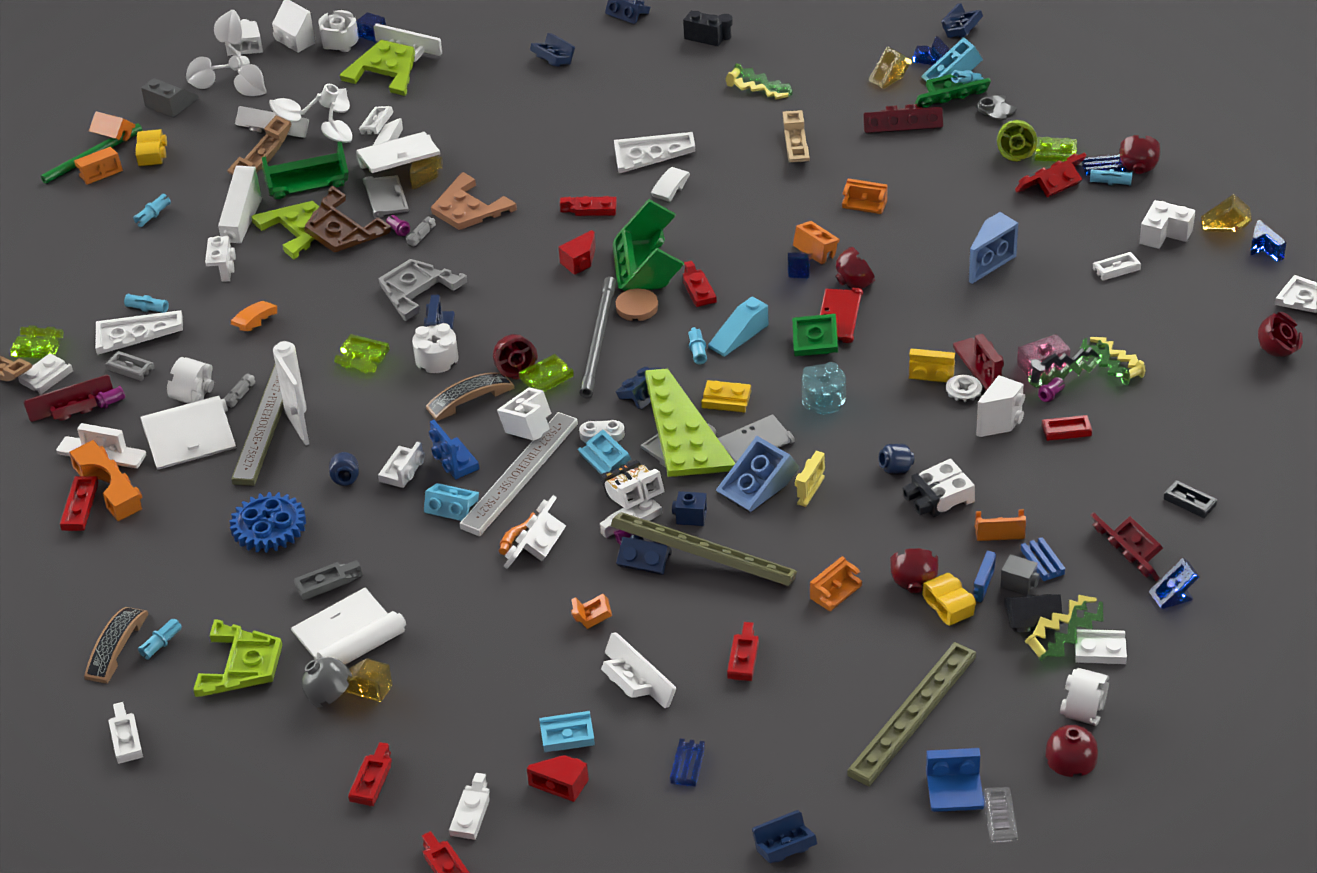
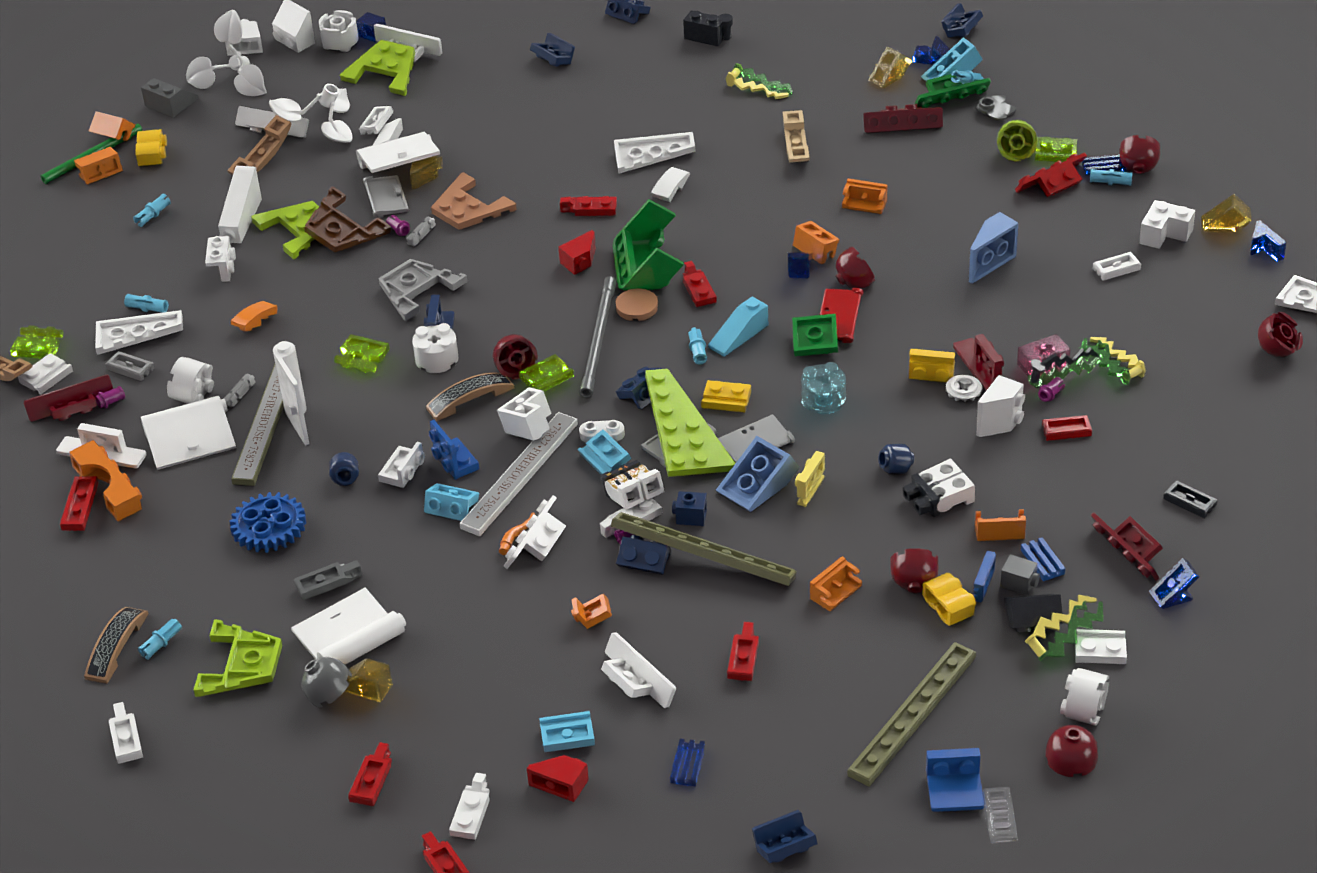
green windscreen [262,141,348,199] -> none

